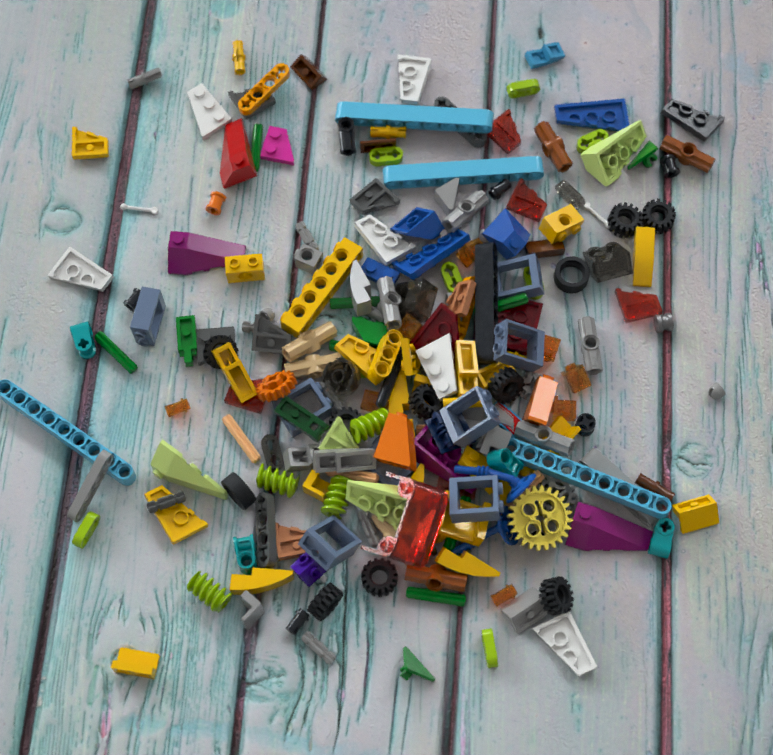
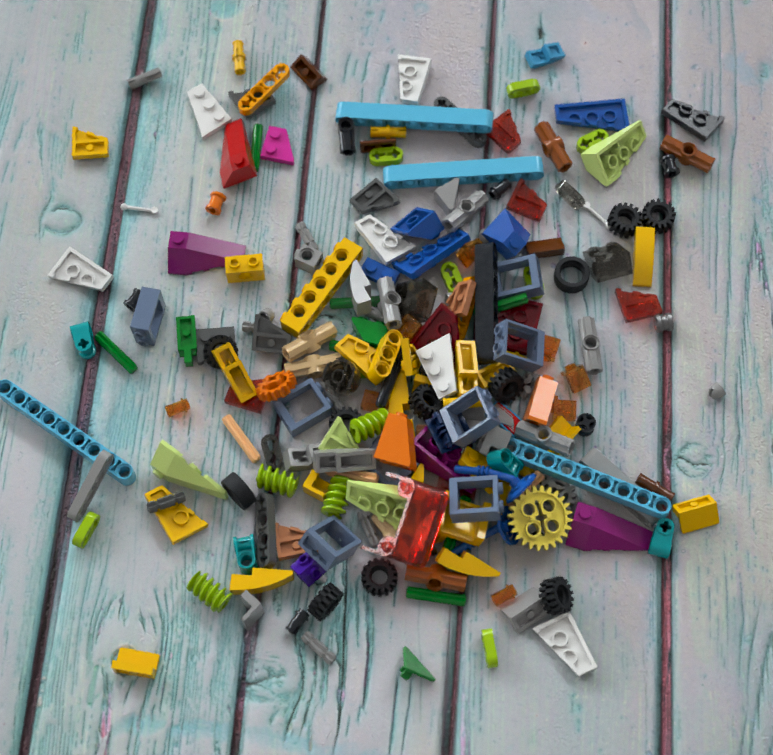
dark green plate [274,395,330,443] -> none
yellow brick [538,204,585,244] -> none
green piece [627,141,659,170] -> none

